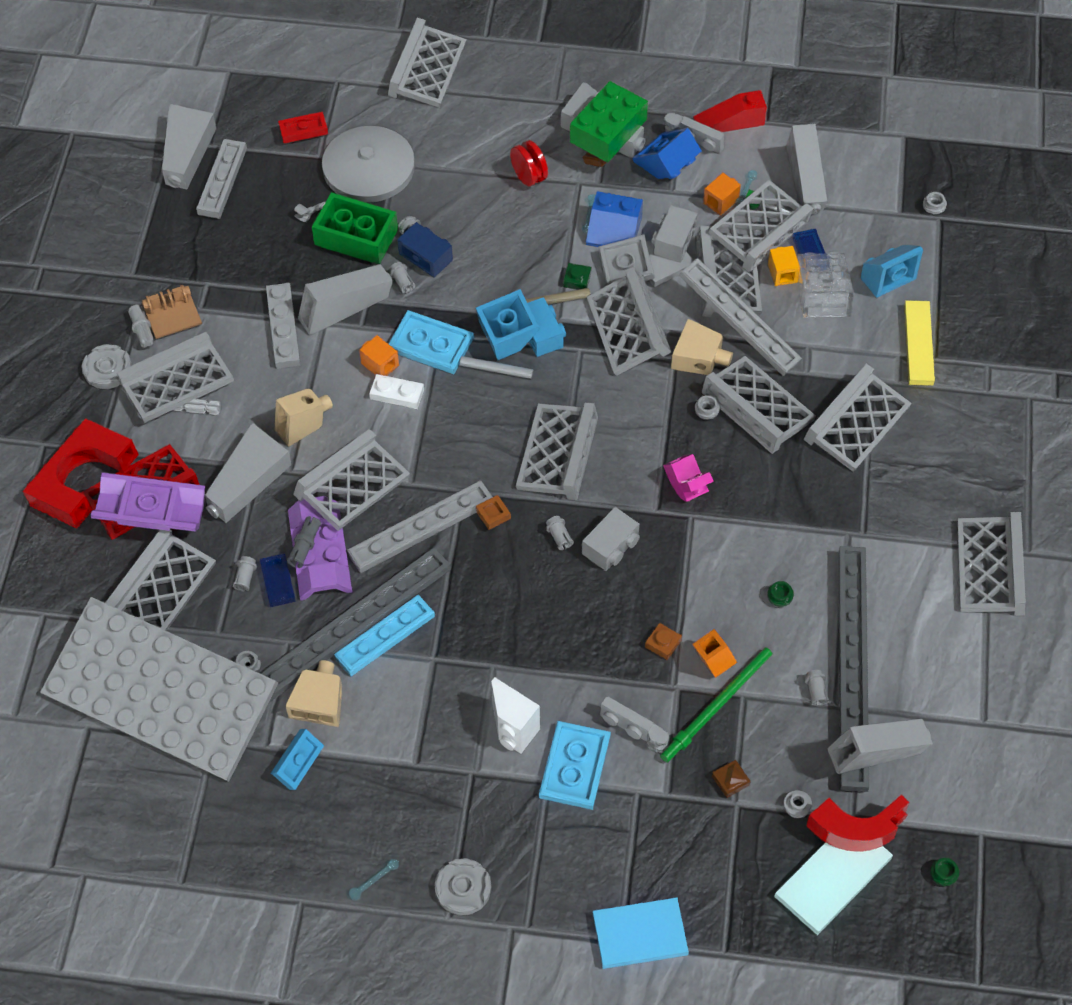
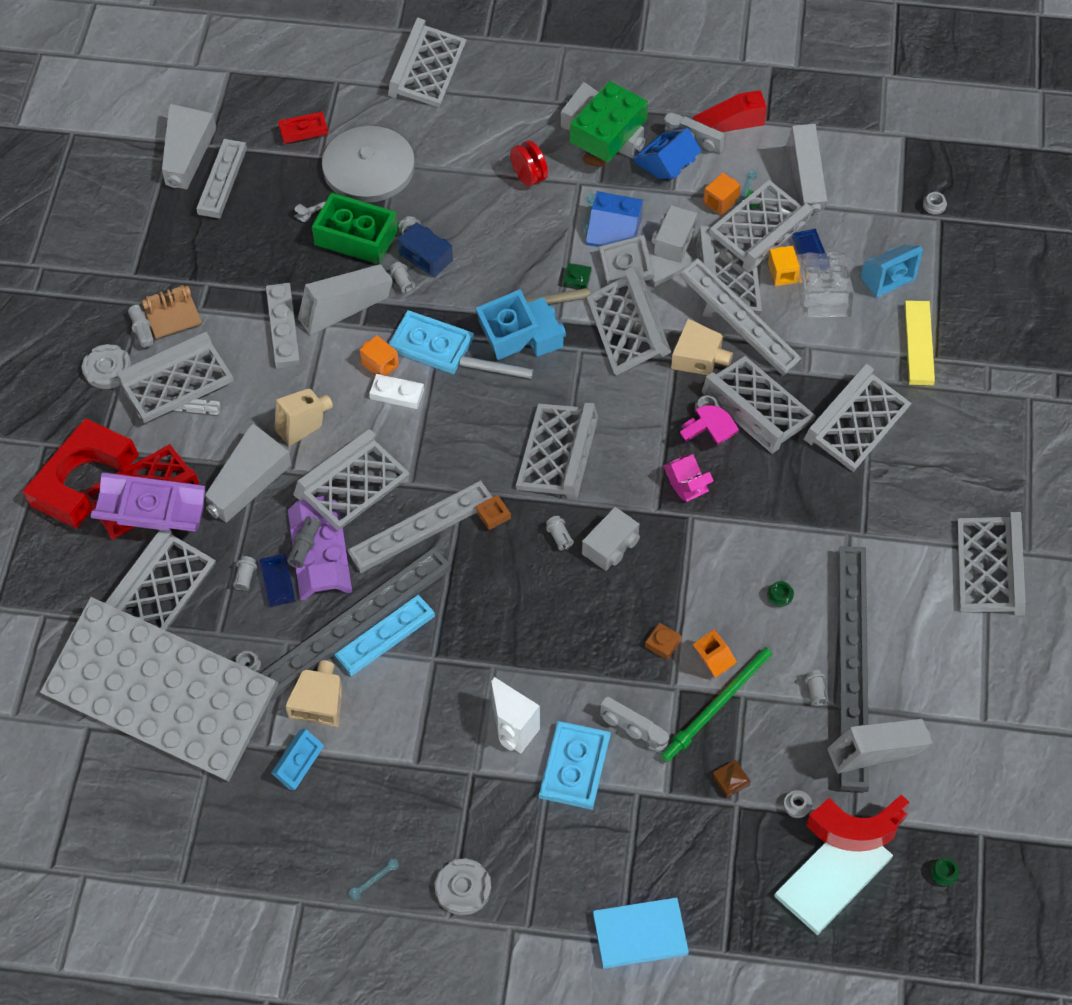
none -> dark pink brick [680,405,739,446]

